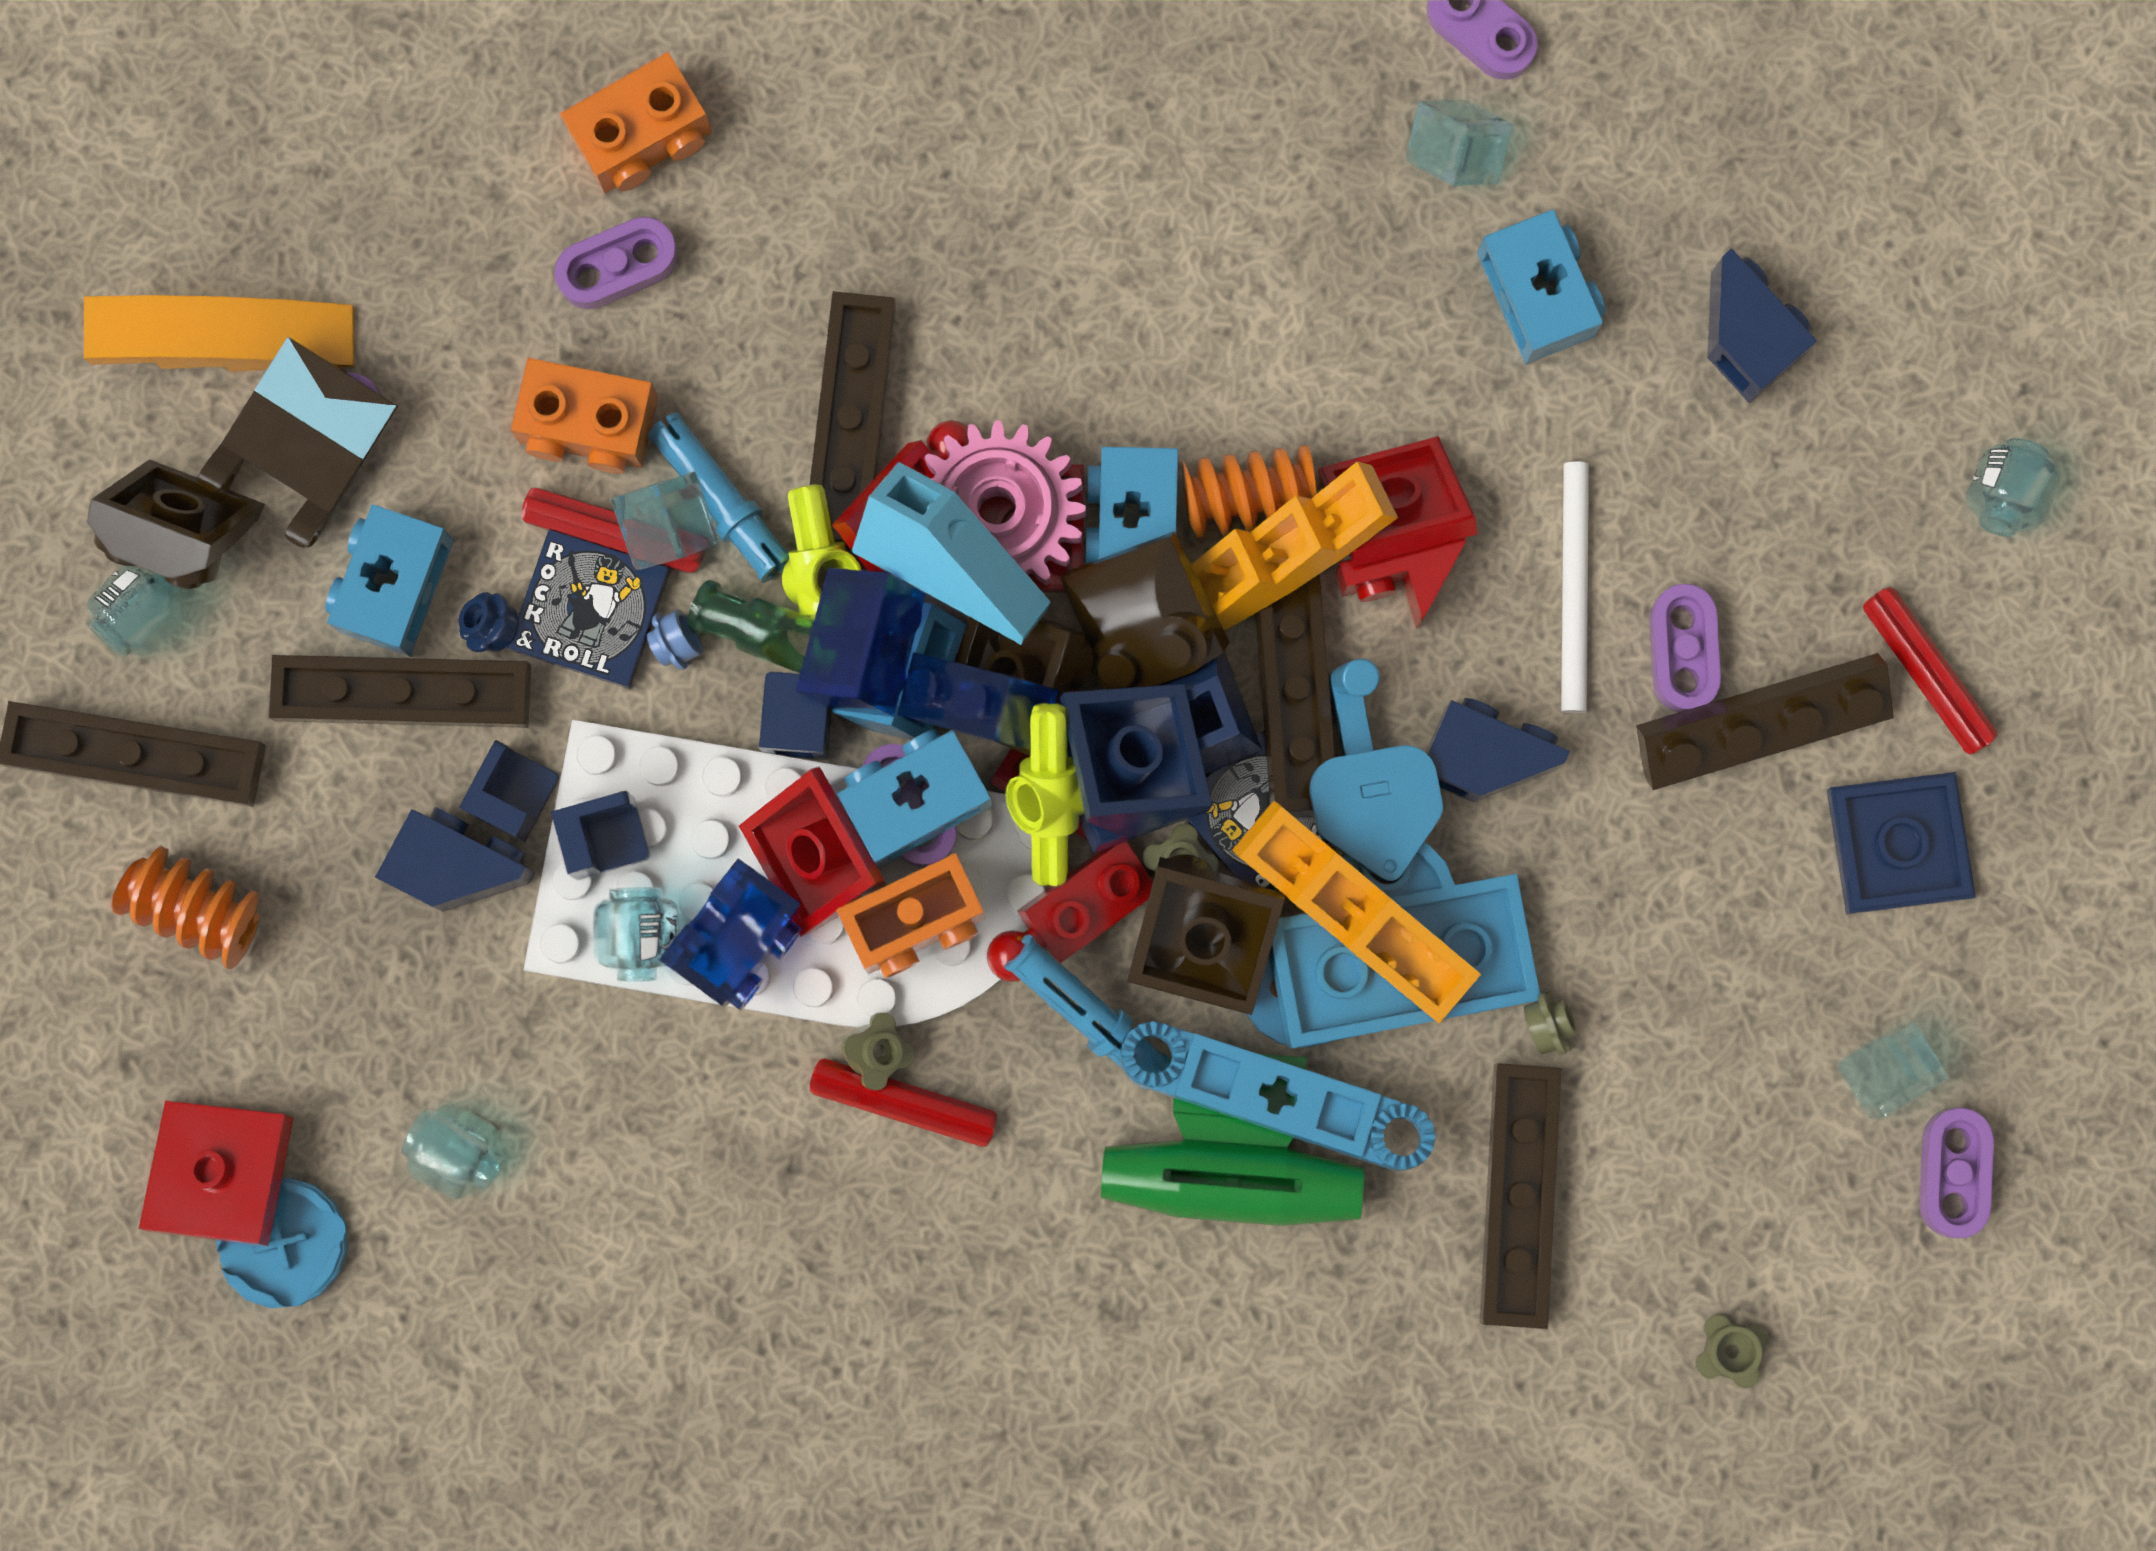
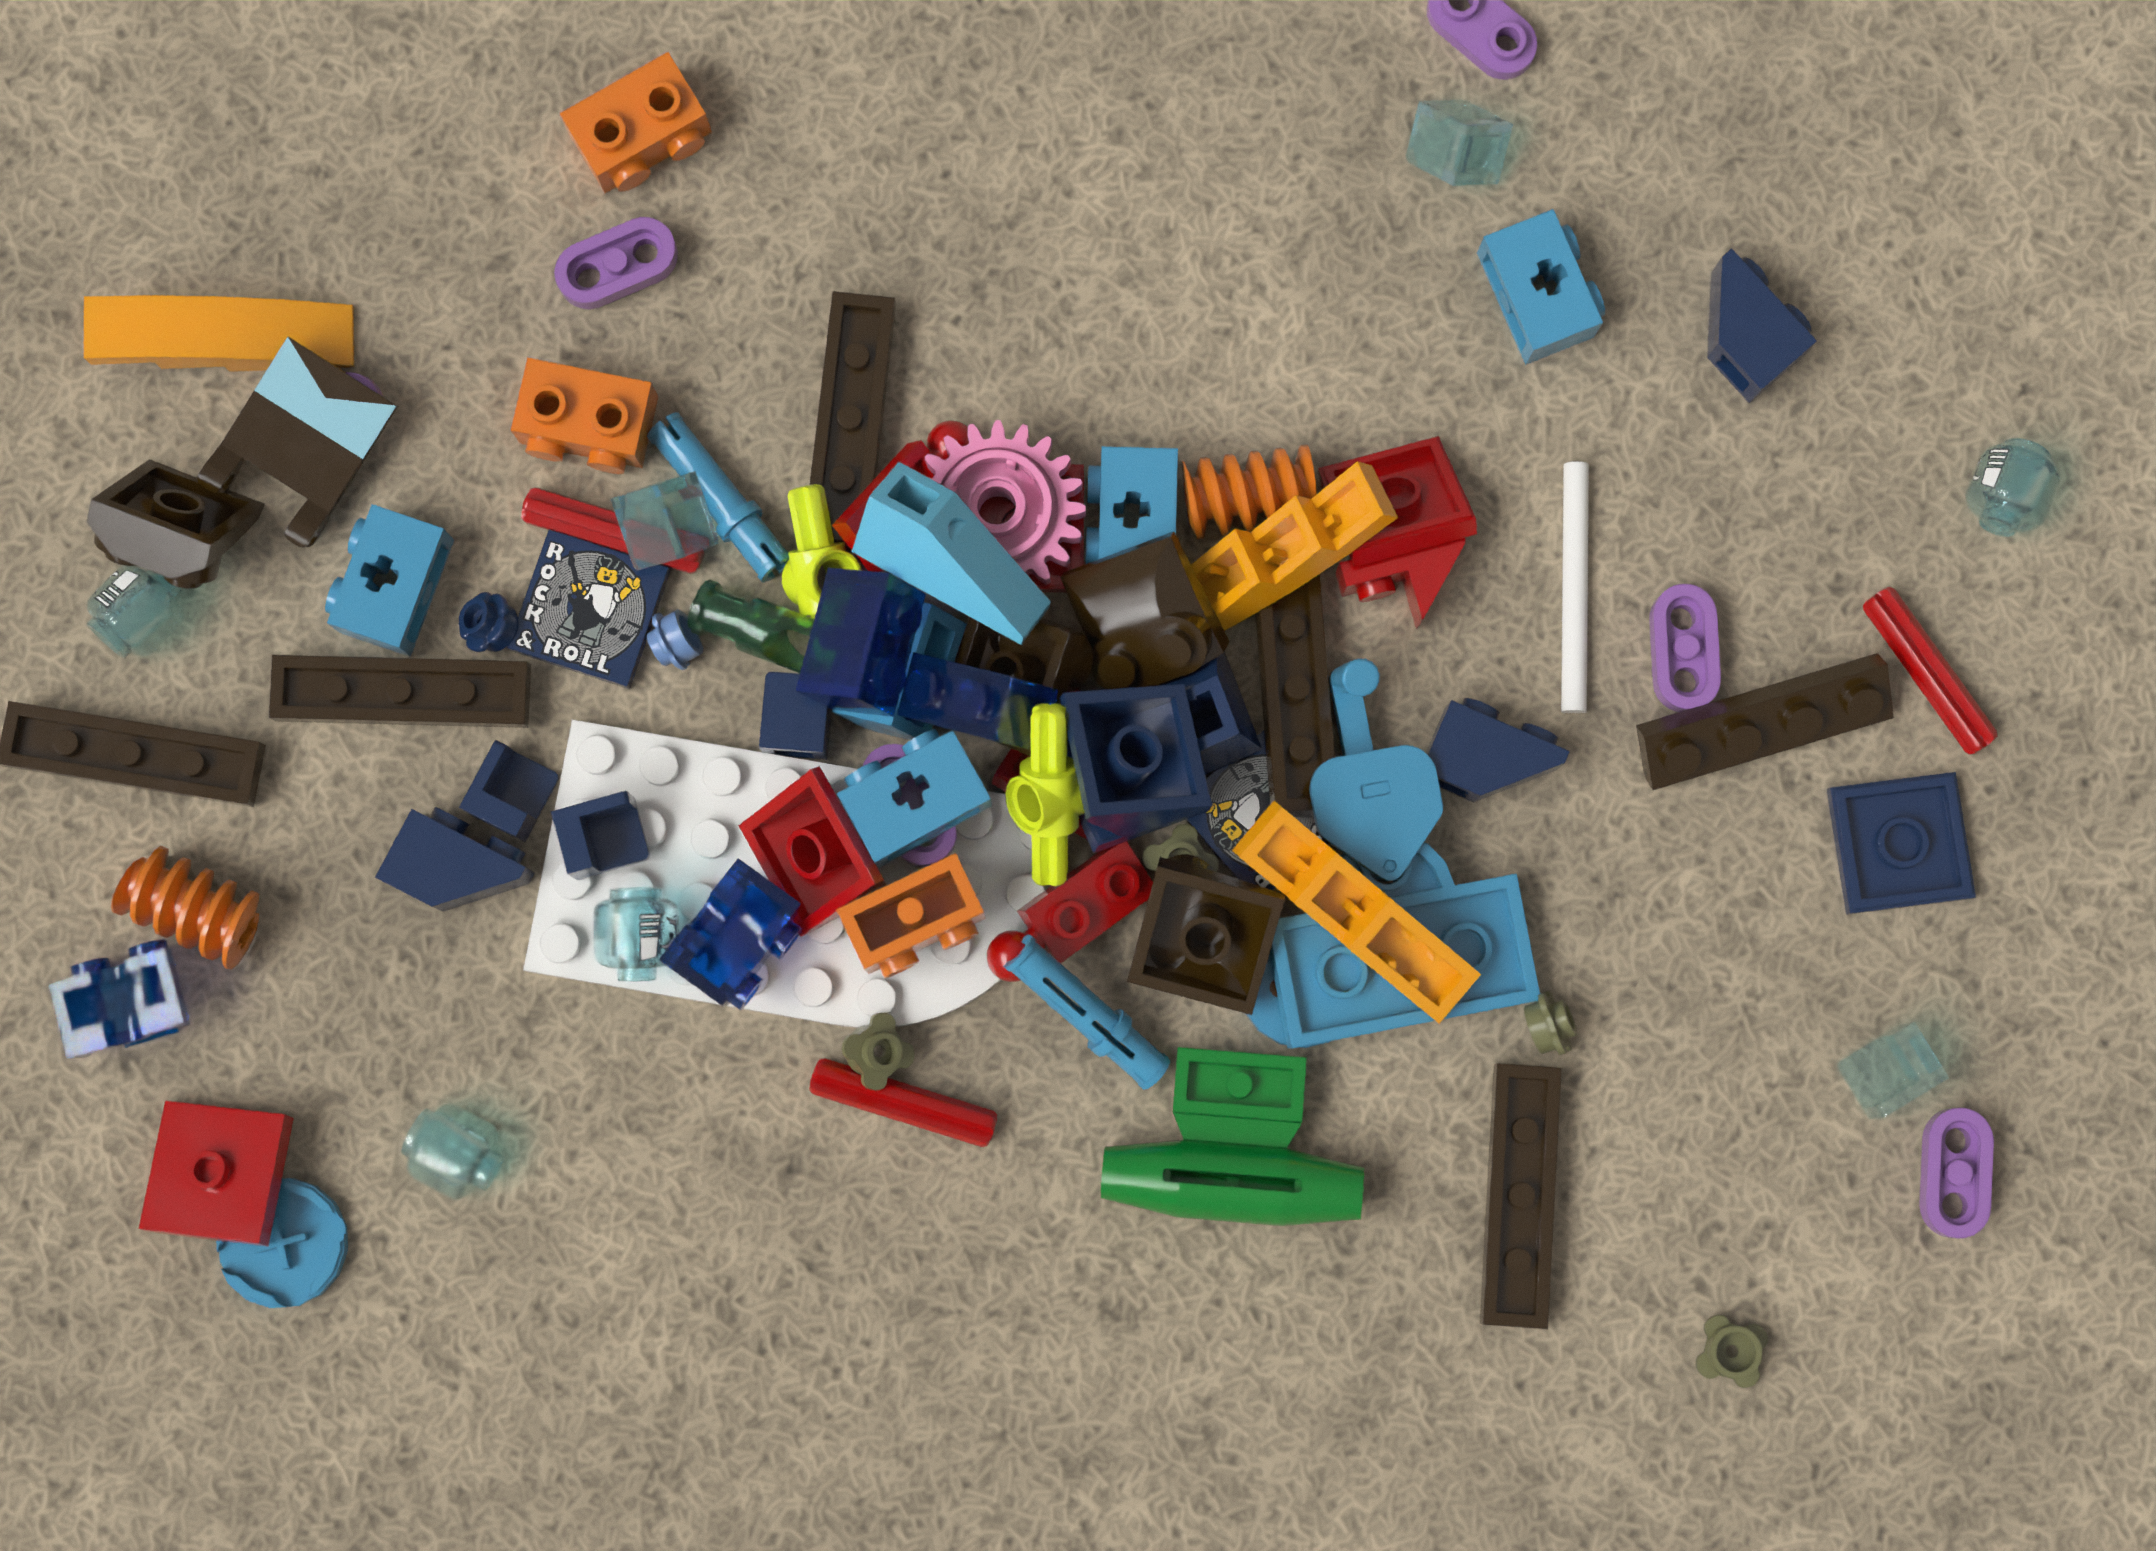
dark azure piece [1120,1021,1436,1171] -> none
none -> clear blue cylinder [48,939,190,1059]

